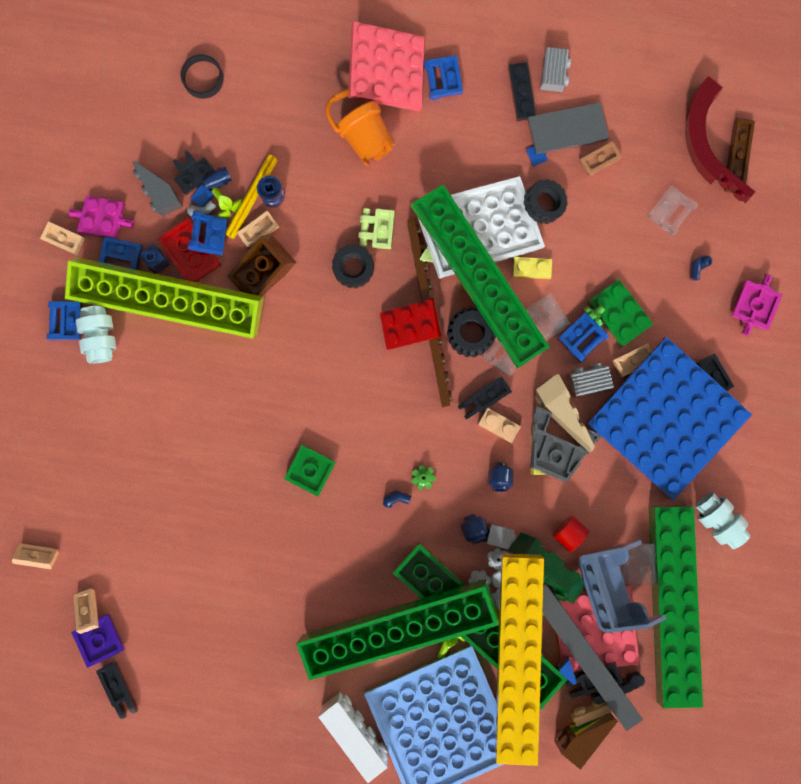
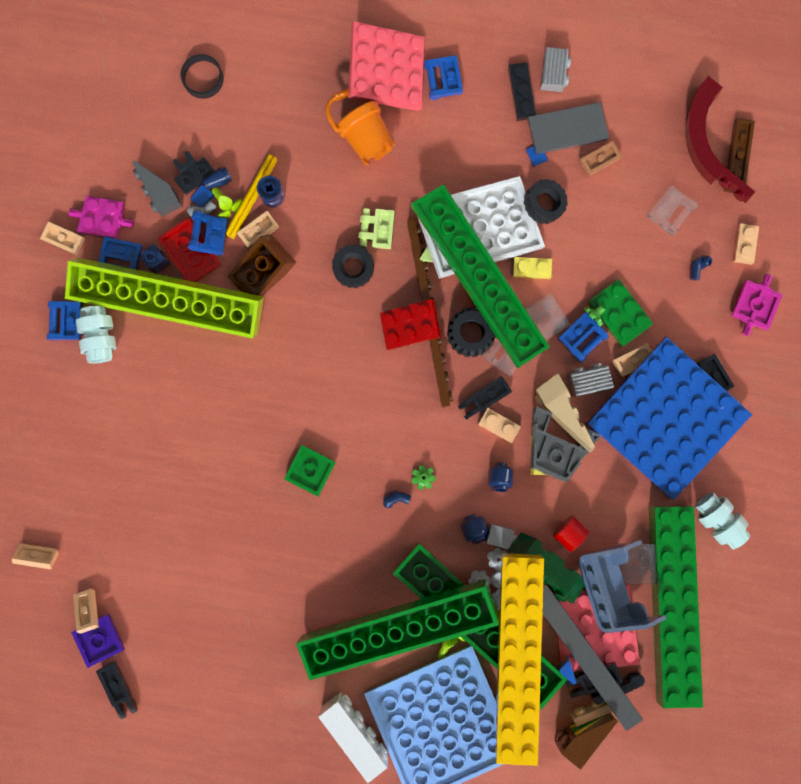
none -> light nougat plate [733,223,759,265]

